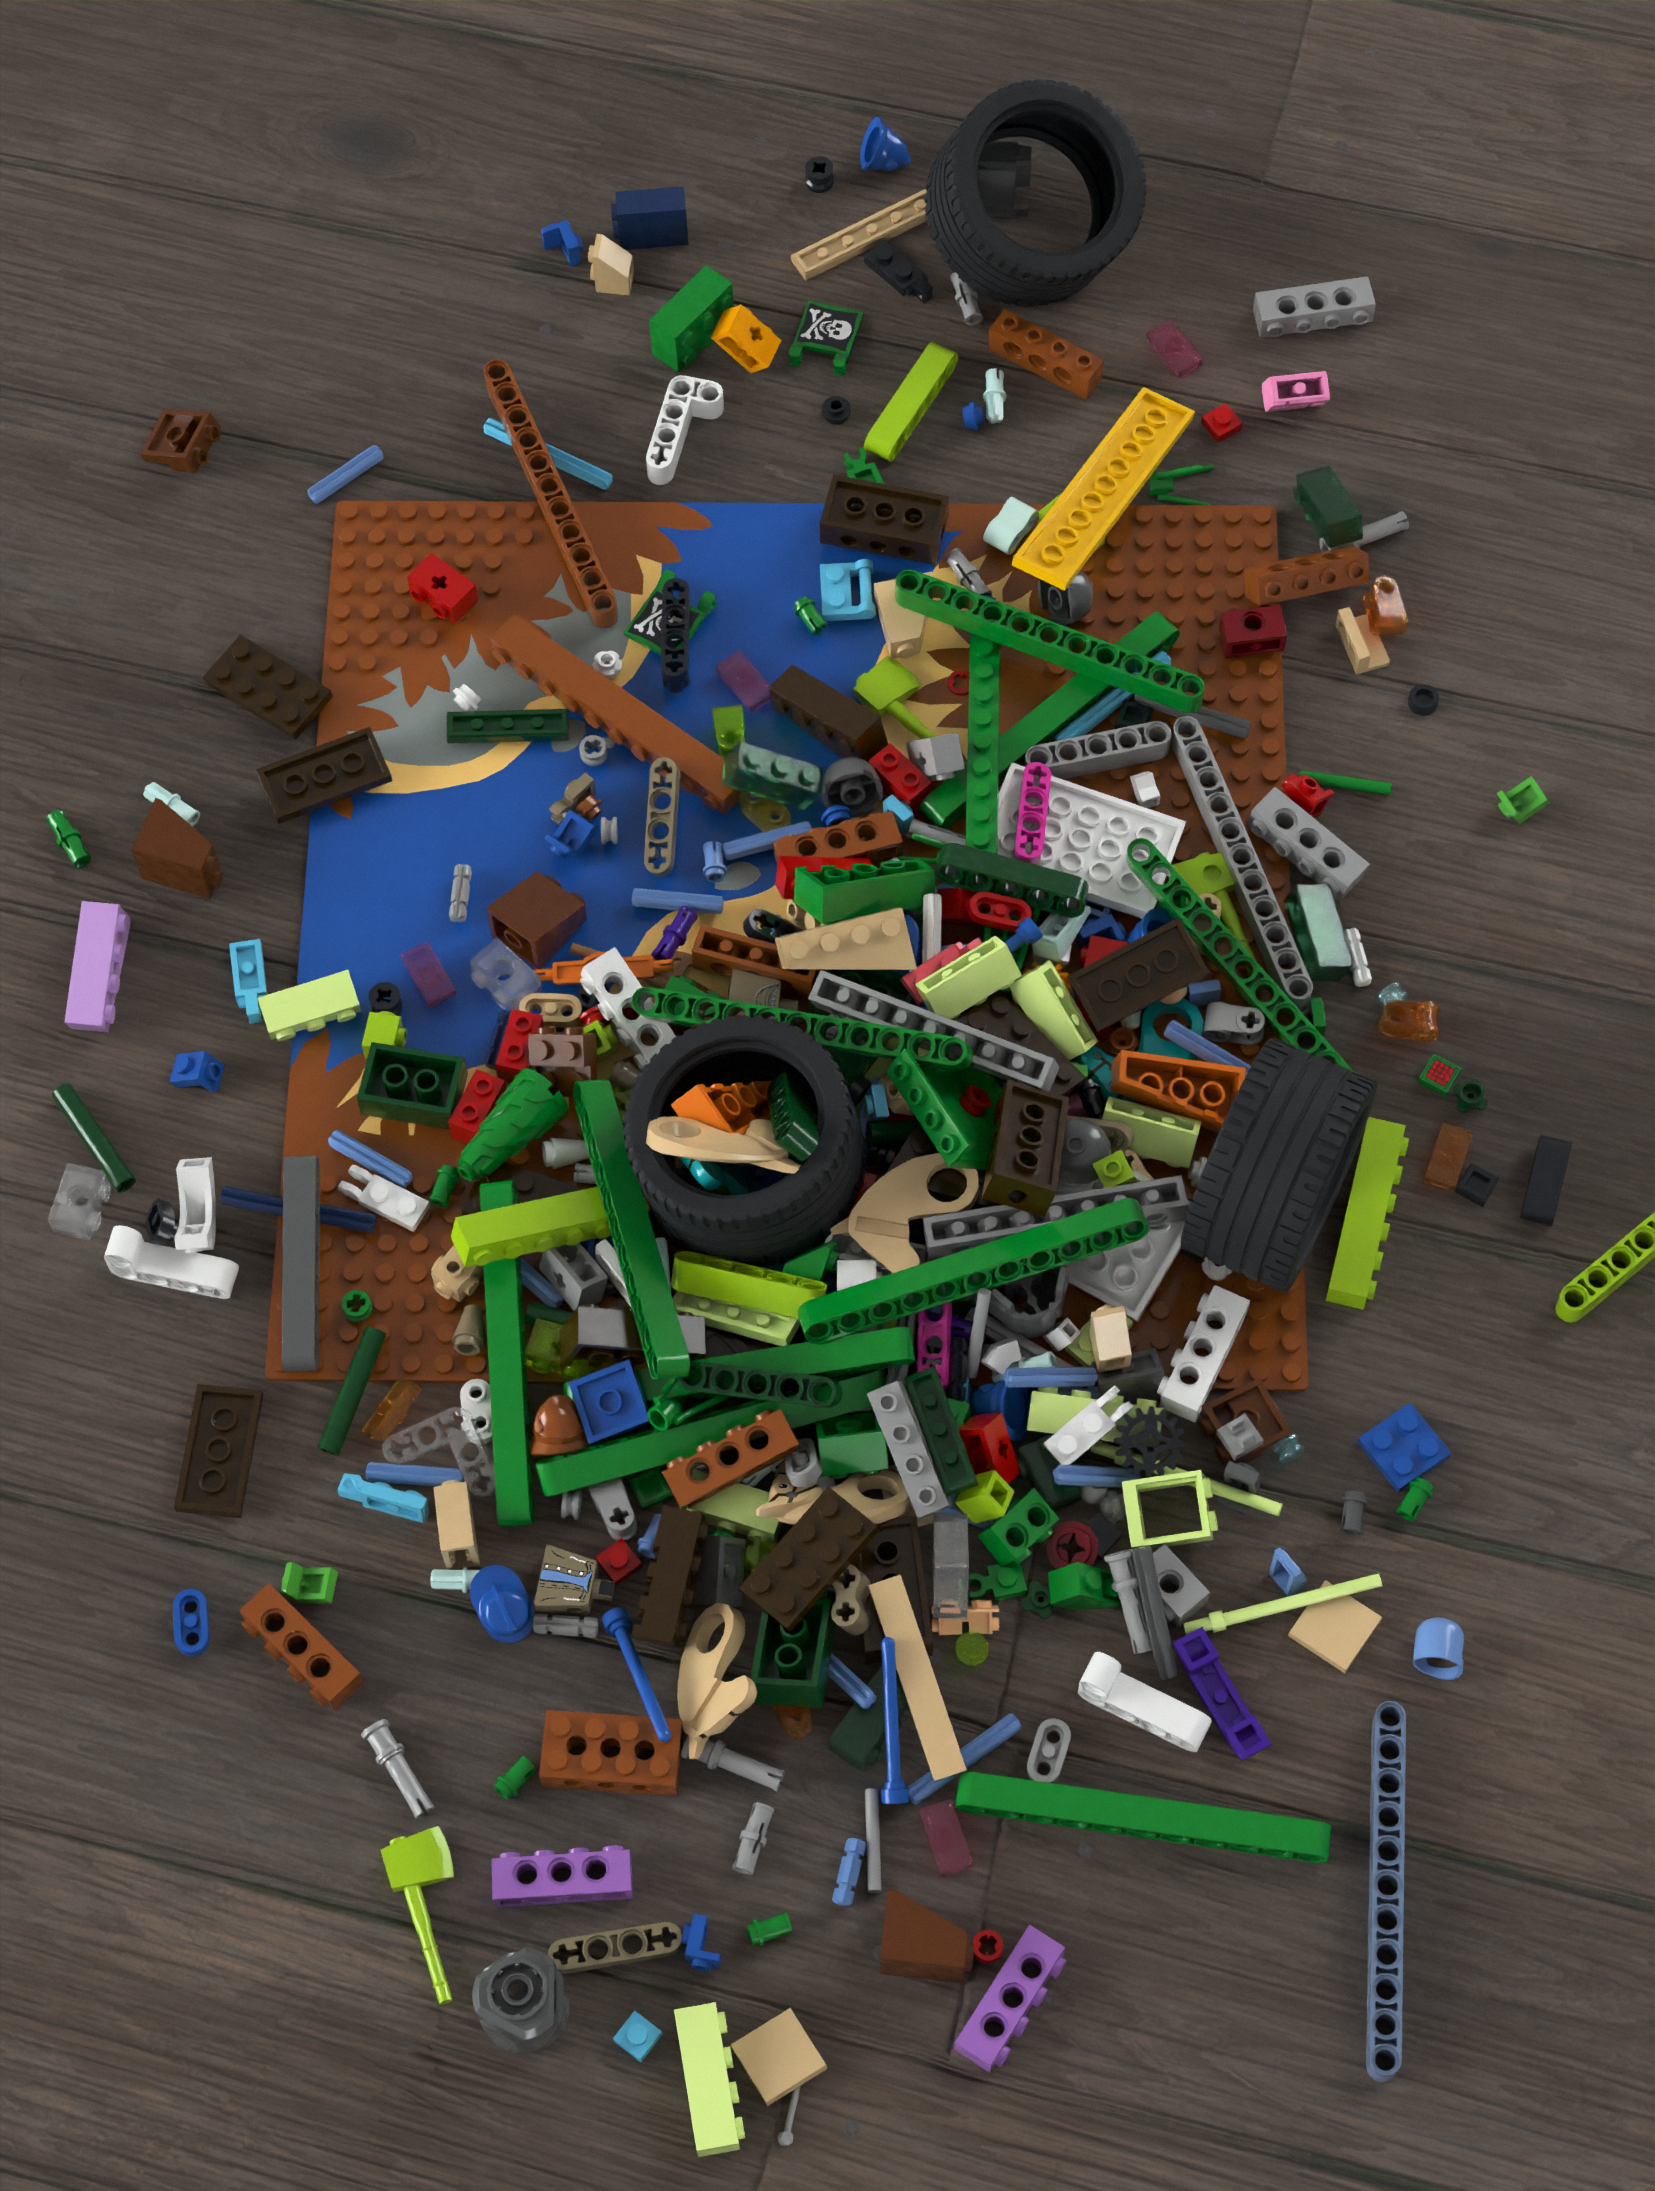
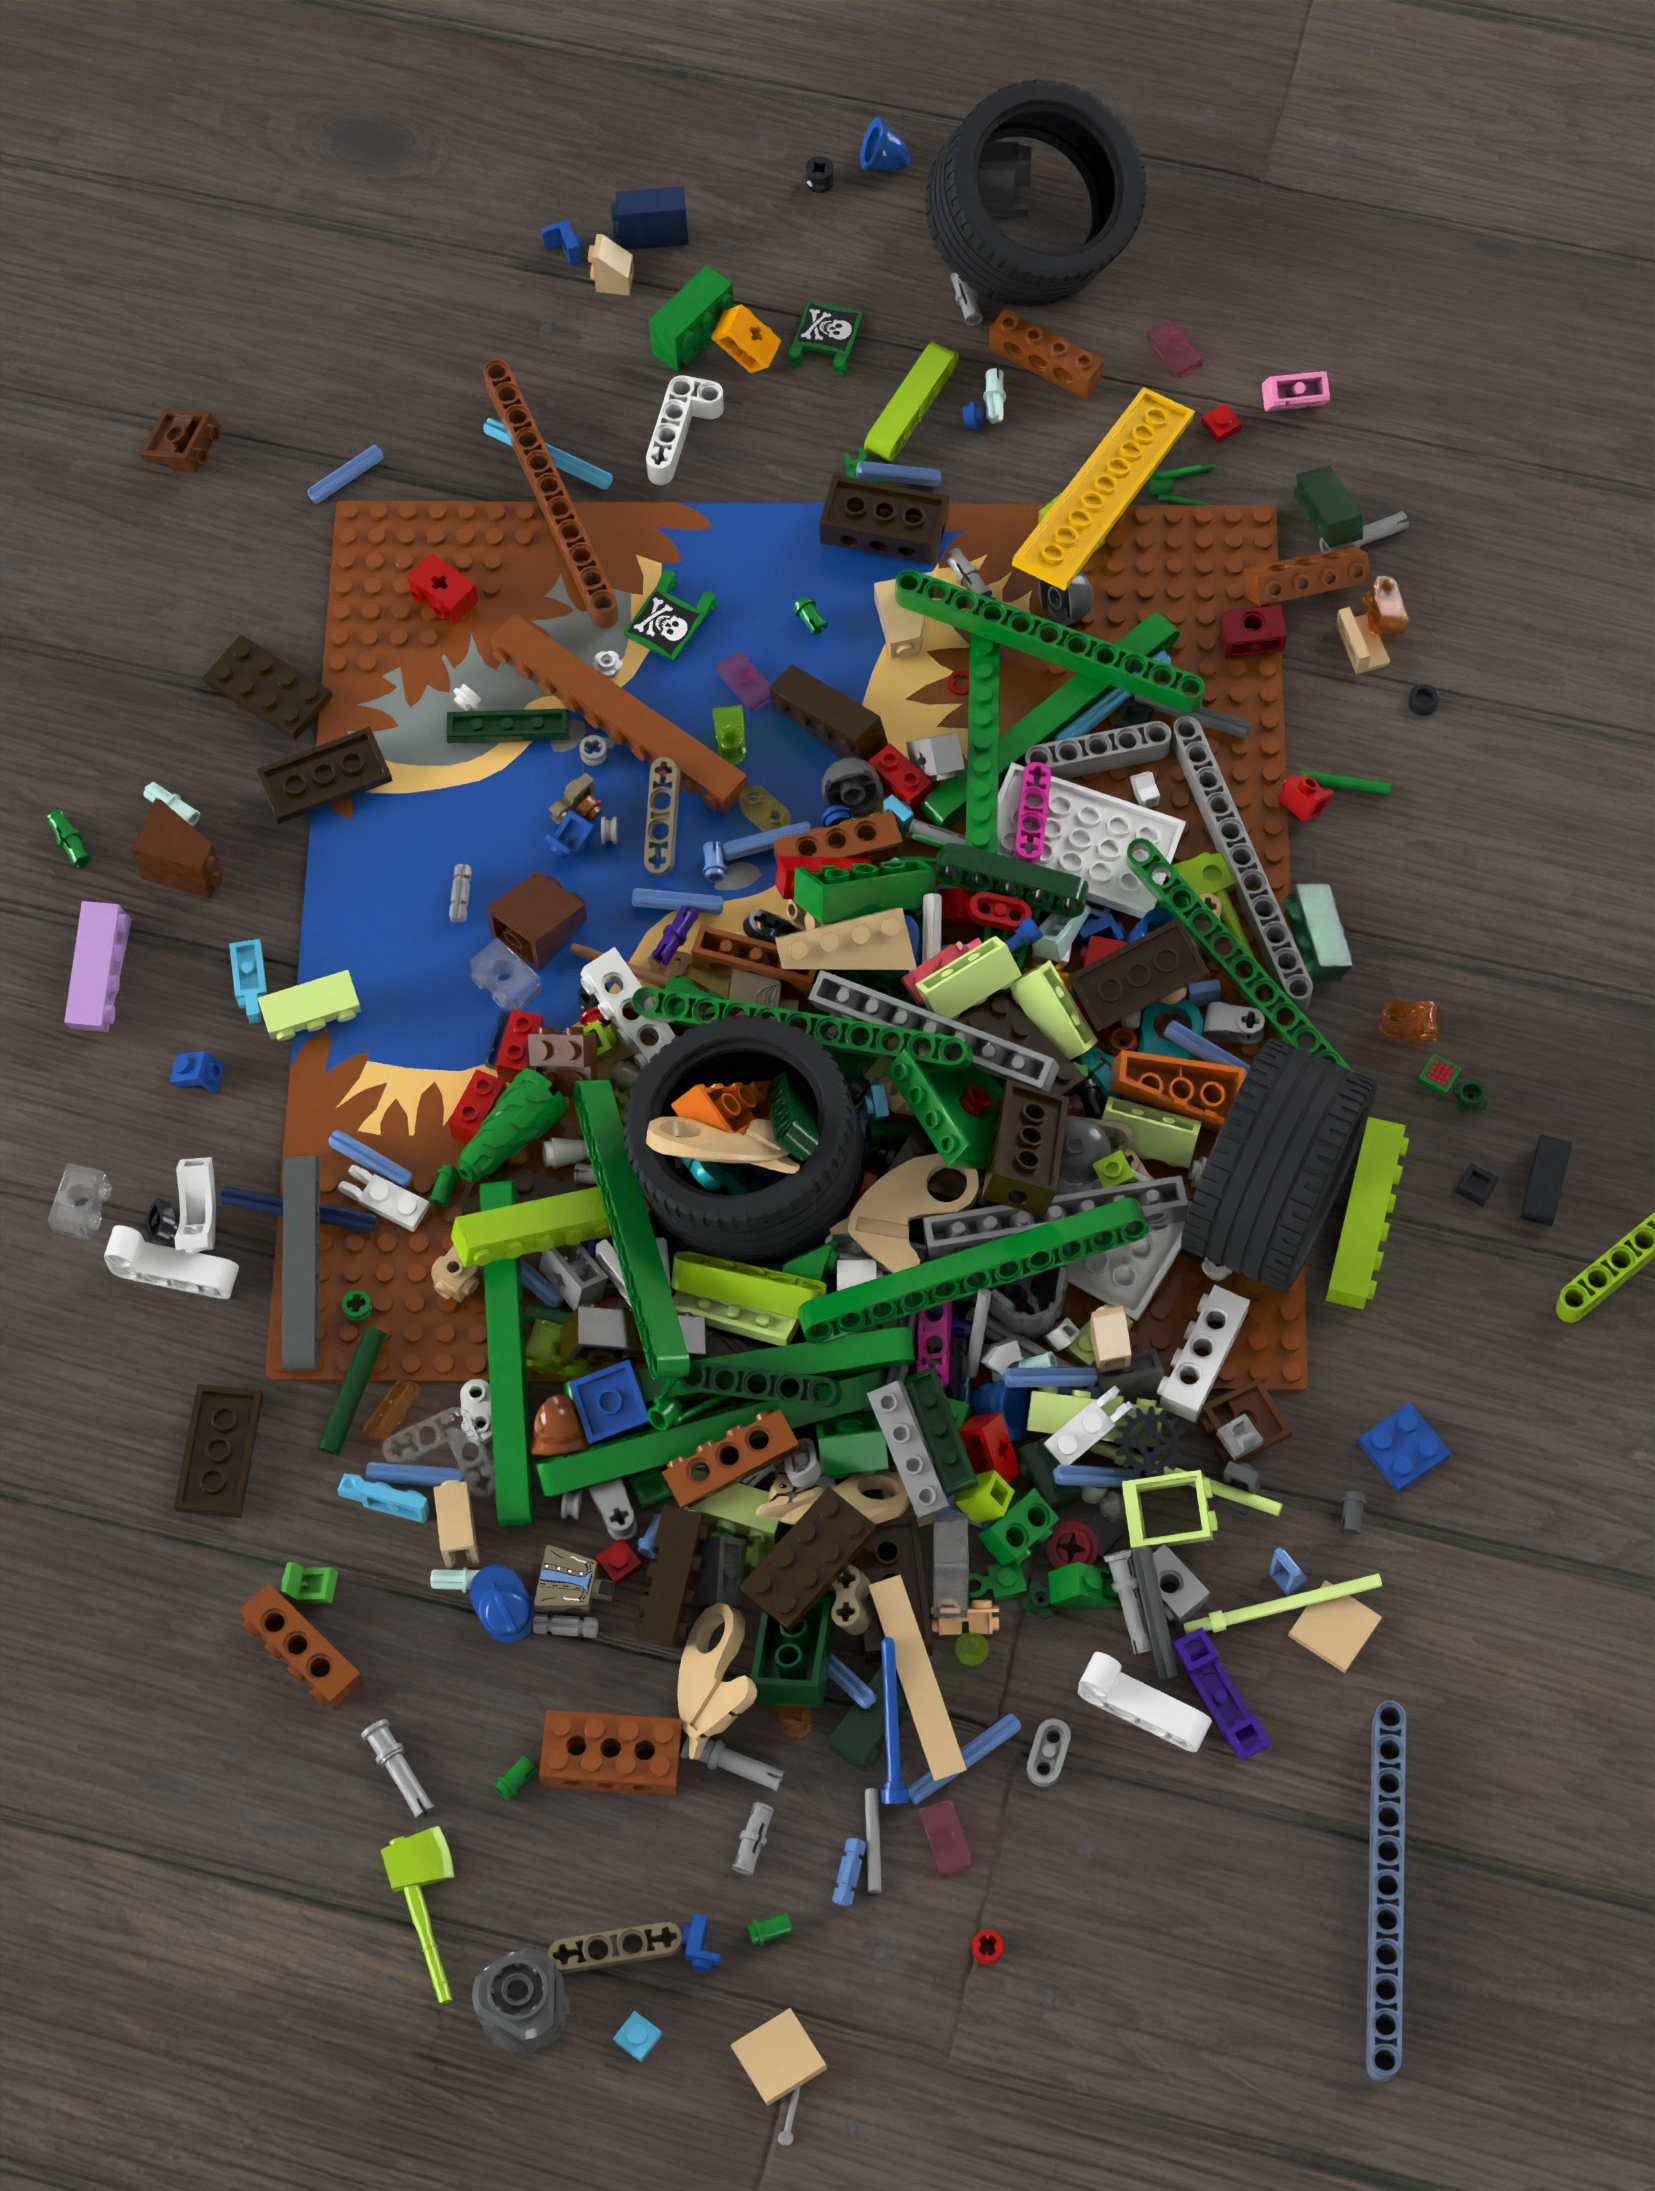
dark green piece [52,1084,136,1192] -> none
blue plate [173,1589,210,1657] -> none
dark green brick [357,1042,468,1129] -> none
lime brick [362,1011,407,1059] -> none
black wheel [369,982,403,1016] -> none
plate [400,941,457,1008] -> none
dark tan cone [452,1305,484,1355] -> none
medium lavender brick [491,1845,633,1908] -> none
tan plate [519,993,583,1028] -> none
orange piece [533,952,674,986] -> none
blue piece [602,1607,671,1742] -> none
black beam [661,578,690,693] -> none
yellowish green brick [674,2002,745,2157] -> none
clear green brick [722,742,823,810] -> none
tan tile [791,189,928,281] -> none
medium azure plate [820,559,876,621] -> none
black plate [822,396,851,425] -> none
lime piece [853,656,967,771] -> none
black hinge [864,240,933,304] -> none
reddish brown slope [880,1889,974,1983] -> none
medium lavender brick [954,1925,1067,2073] -> none
green beam [955,1772,1332,1863] -> none
light aqua axle [983,497,1038,555] -> none
light grey brick [1245,787,1370,901] -> none
light grey brick [1253,276,1376,338] -> none
clear light blue bush [1272,1434,1306,1464] -> none
green tile [1308,998,1326,1041] -> none
white axle [1342,928,1372,987] -> none
clear light blue bush [1377,982,1409,1012] -> none
green pin [1396,1477,1434,1522] -> none
medium blue helmet [1413,1617,1464,1680] -> none
clear orange plate [1423,1122,1474,1191] -> none
bright green bracket [1497,776,1550,824] -> none
none -> medium blue axle [856,461,941,487]

